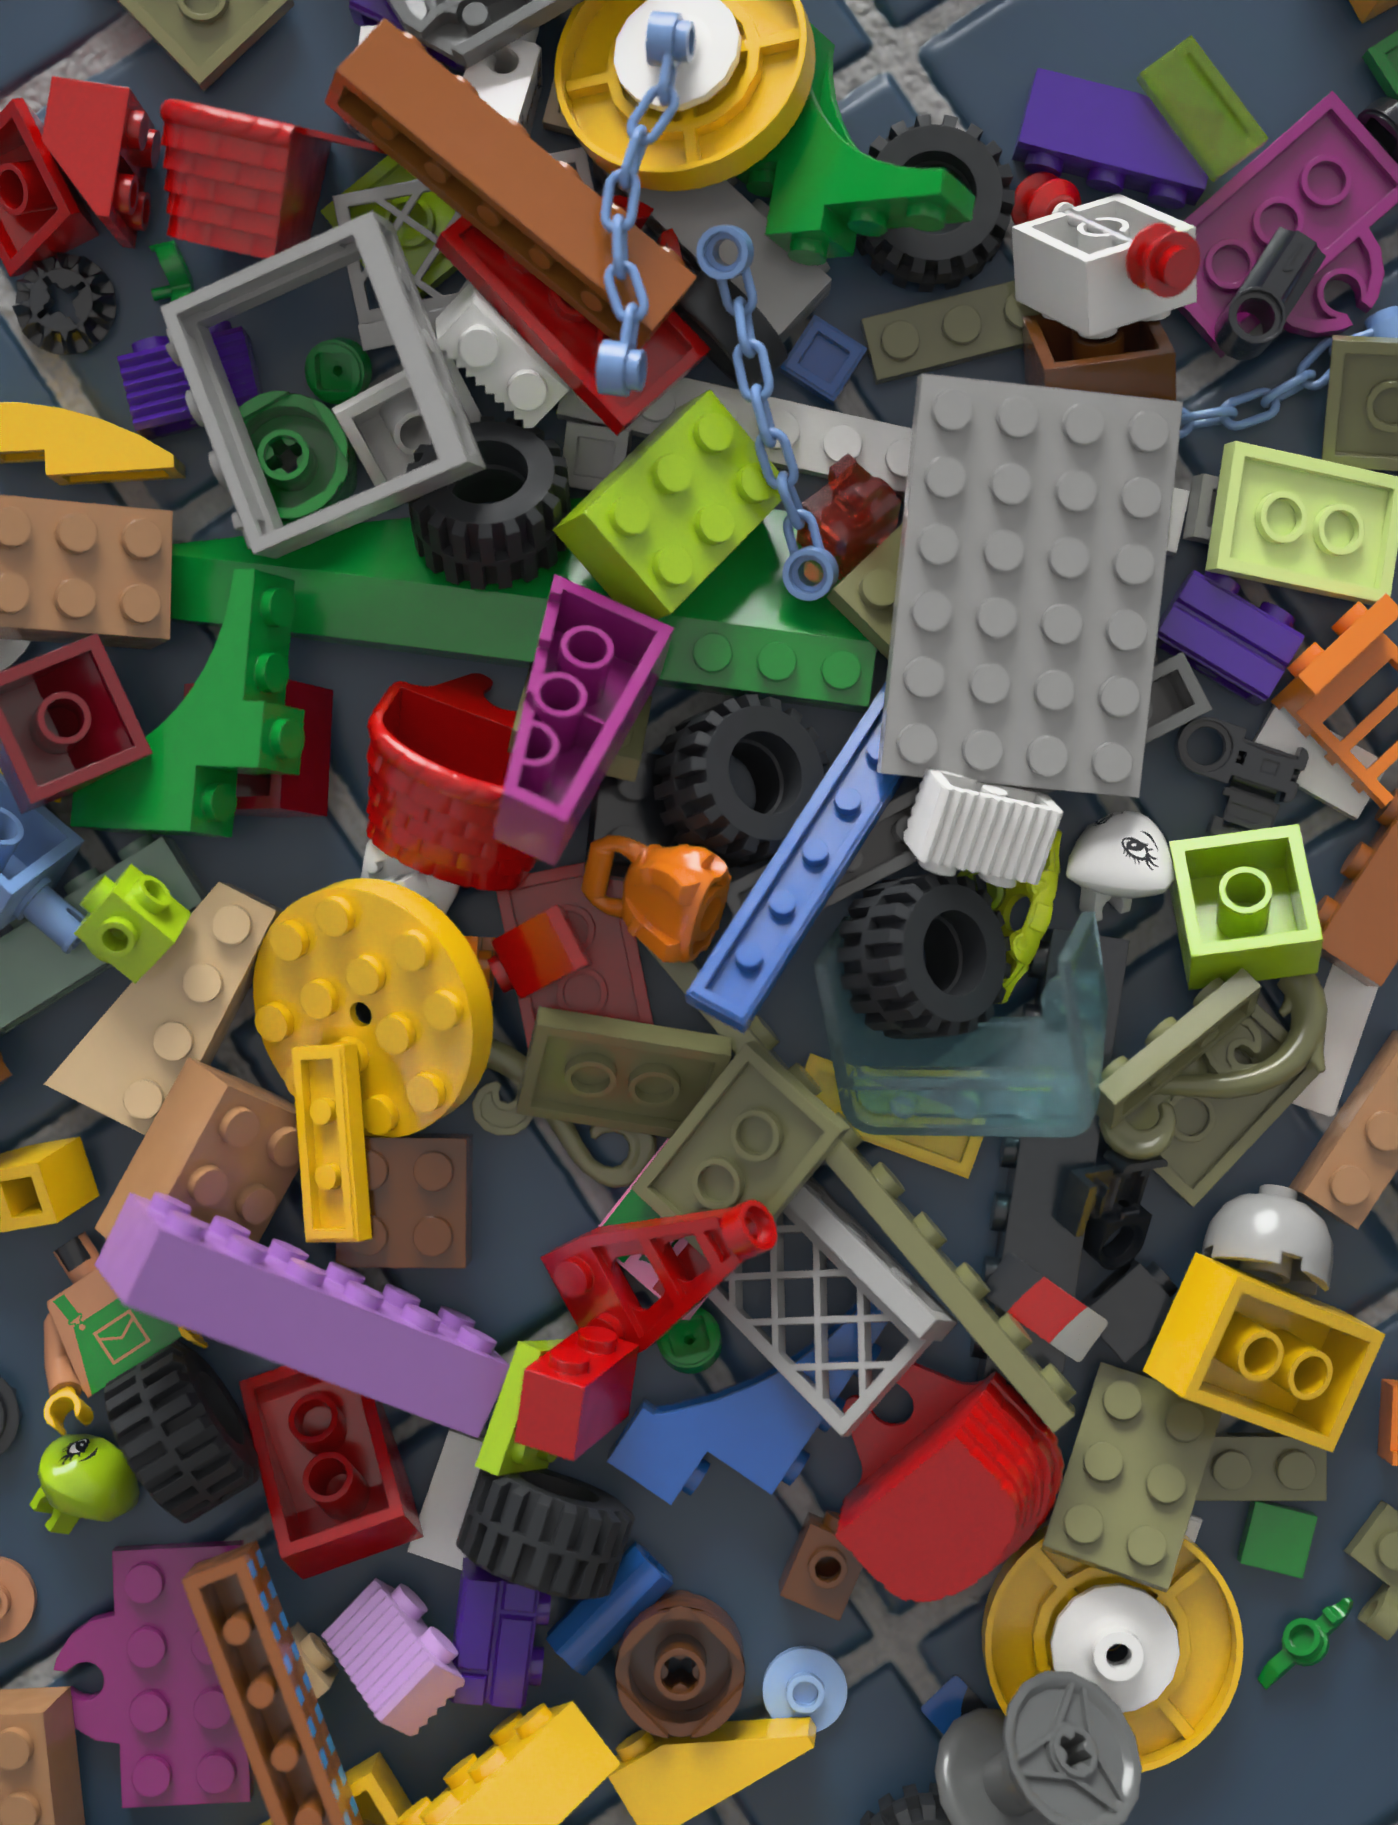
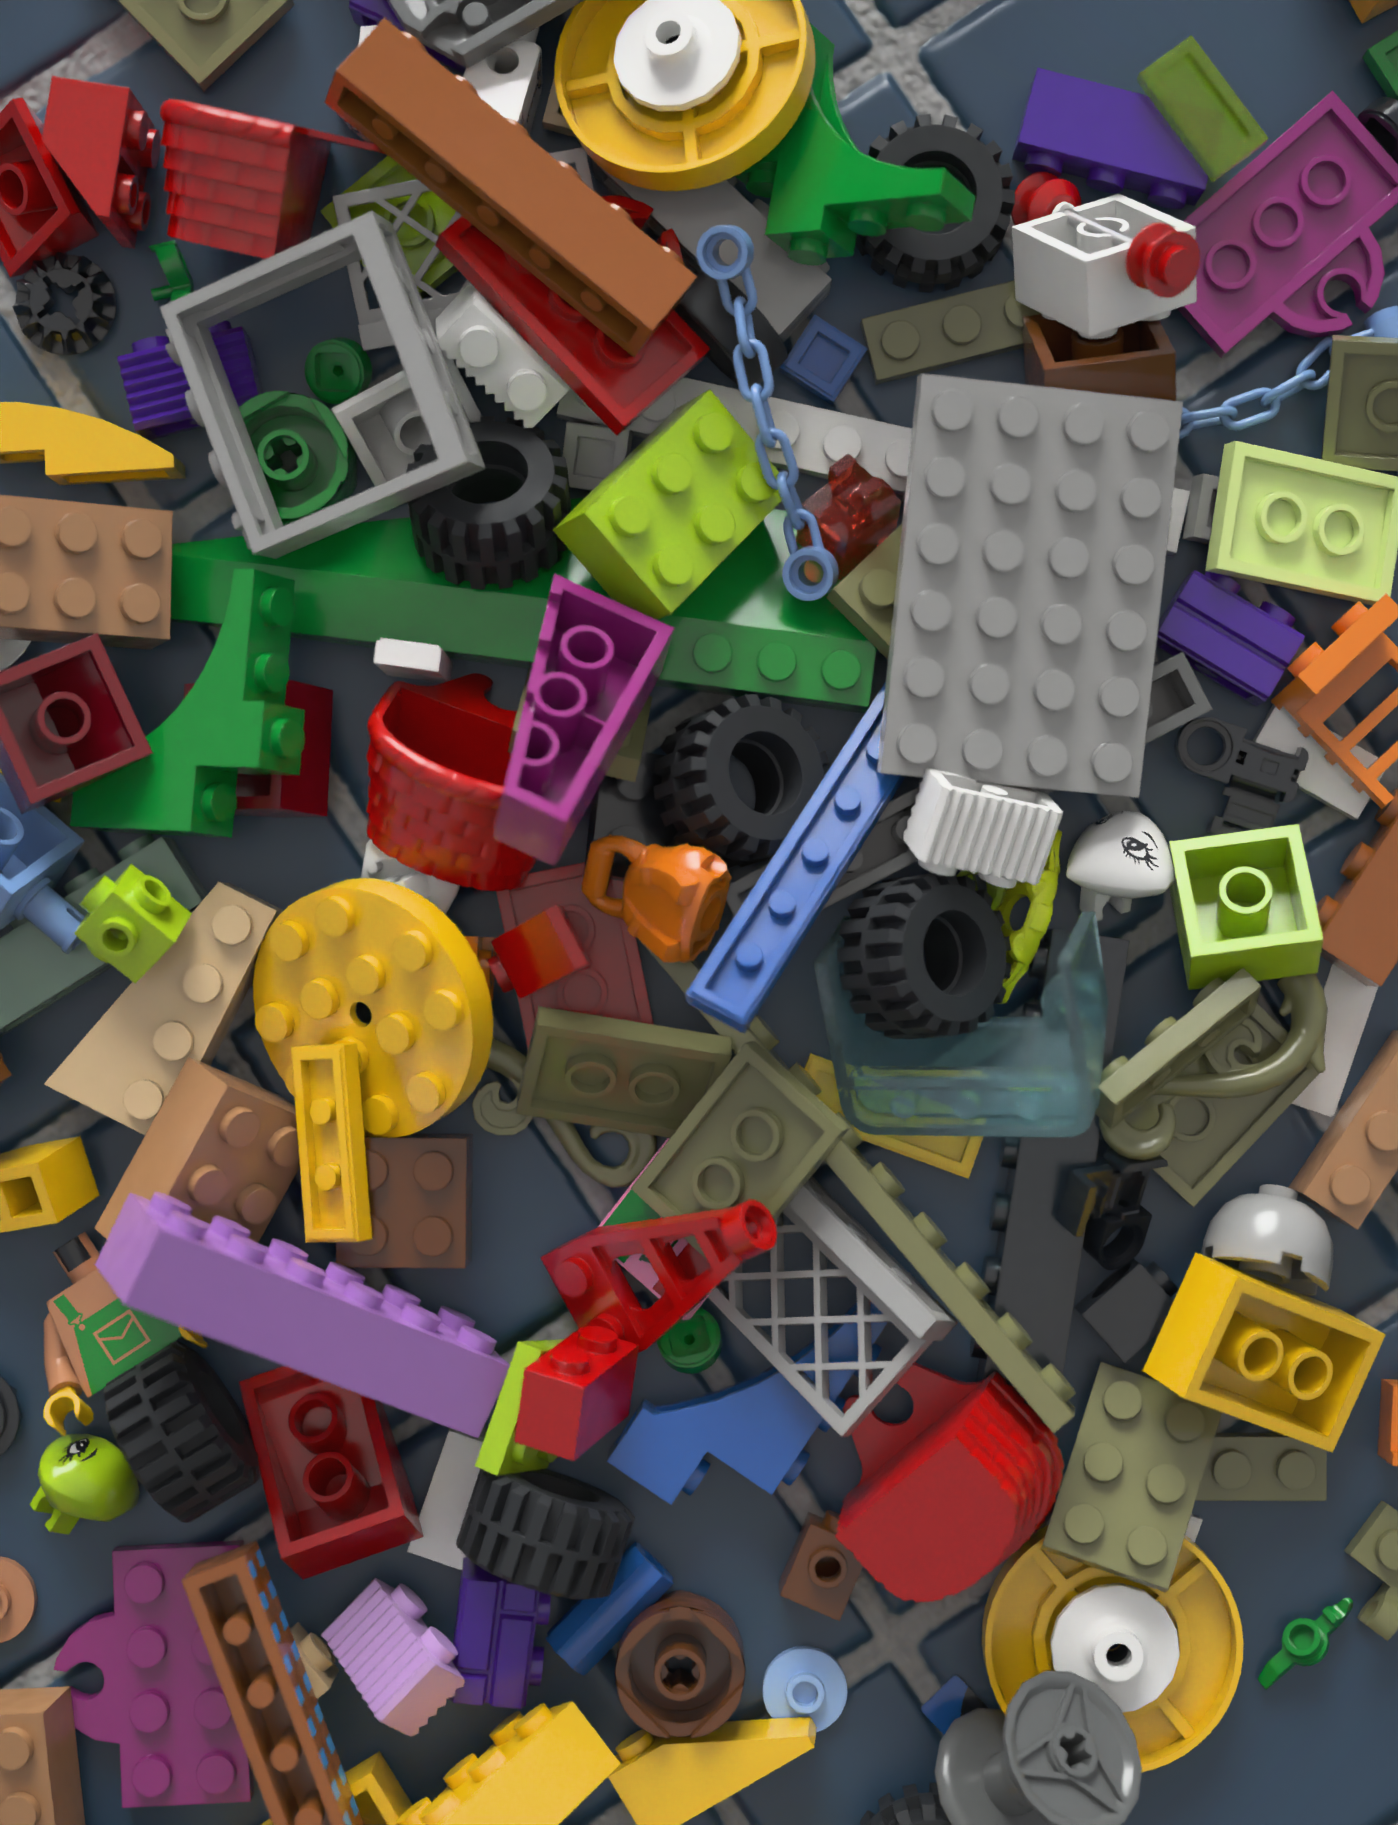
medium blue piece [596,11,696,397] -> none
sticker [985,1253,1108,1362] -> none
black piece [1214,227,1326,360] -> none
green tile [1237,1501,1318,1579] -> none
none -> white tile [373,638,453,683]

